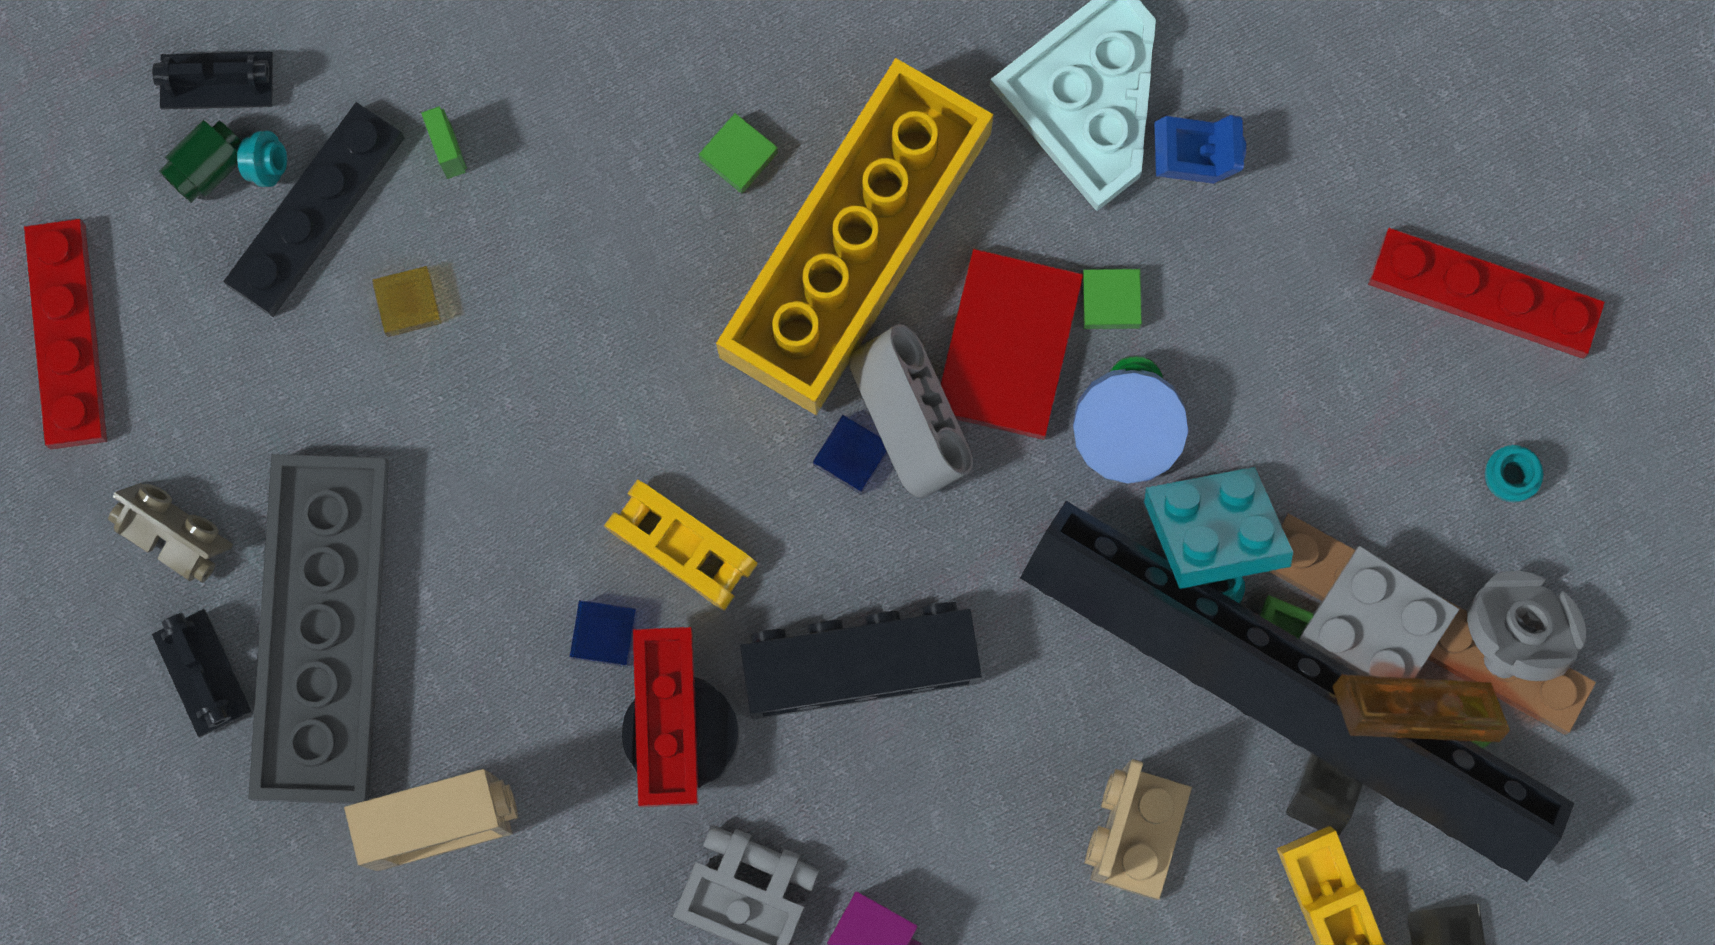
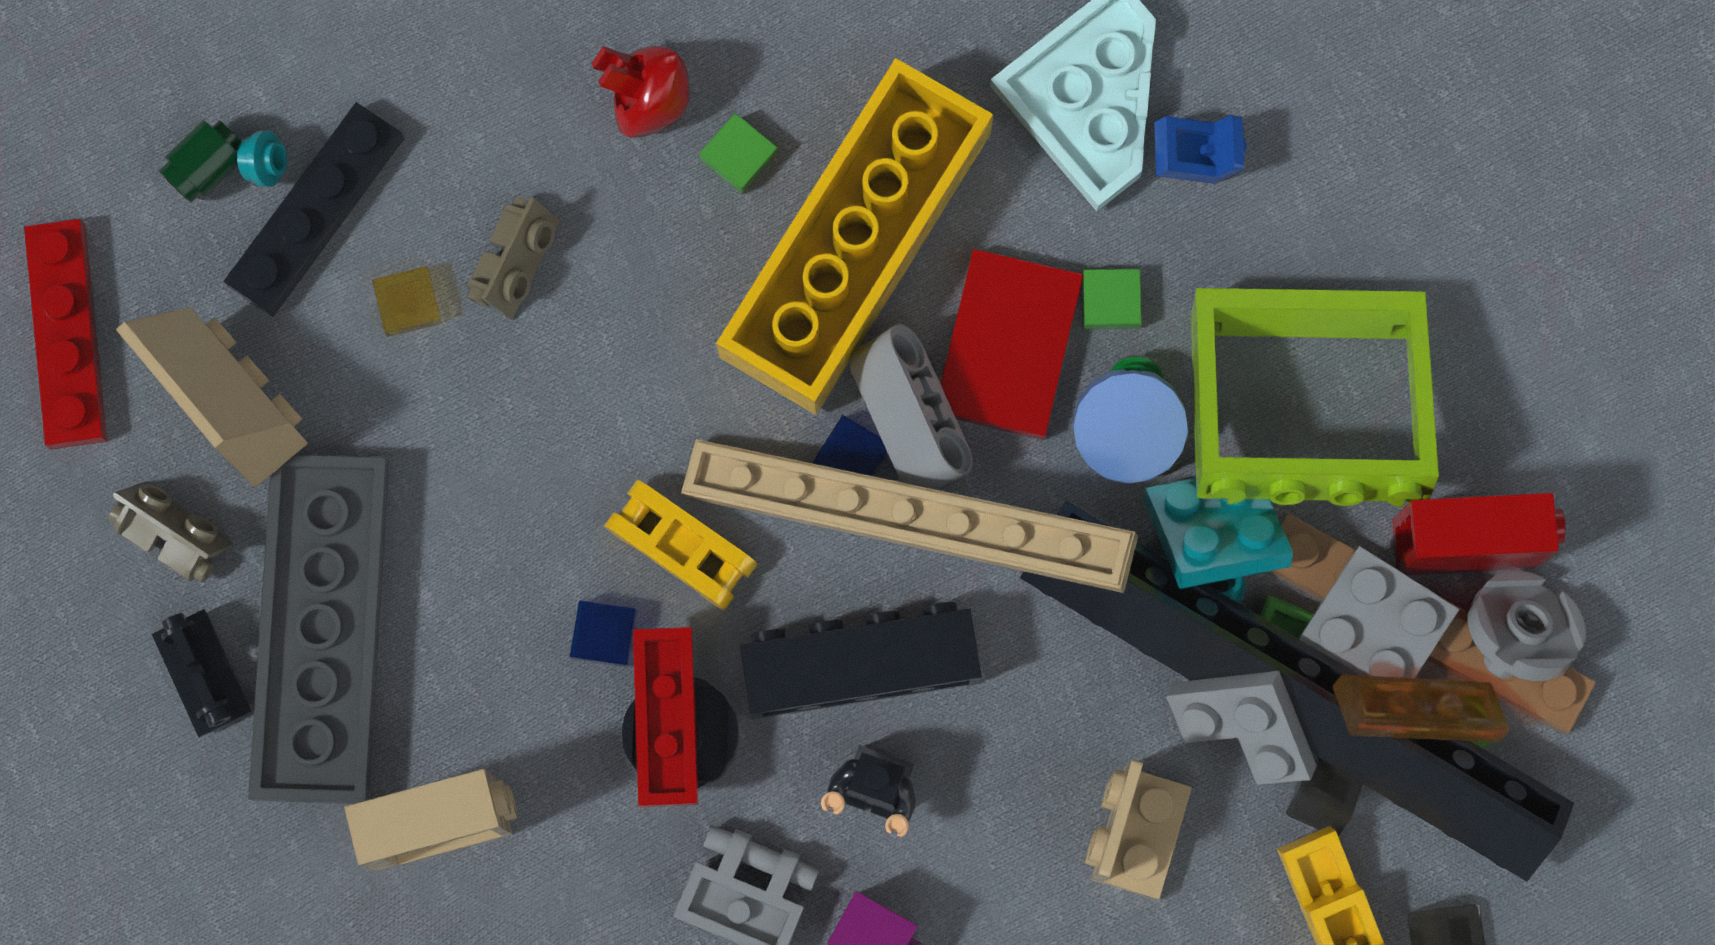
black hinge [152,52,273,110] -> none
bright green tile [421,106,467,179] -> none
red plate [1368,228,1605,359] -> none
teal plate [1484,445,1544,503] -> none
none -> tan slope [116,307,308,488]
none -> dark tan hinge [467,197,560,320]
none -> red piece [592,46,690,138]
none -> tan tile [681,439,1138,593]
none -> black piece [821,745,916,838]
none -> light grey plate [1166,671,1317,785]
none -> lime window [1191,288,1439,507]
none -> red brick [1392,493,1566,575]

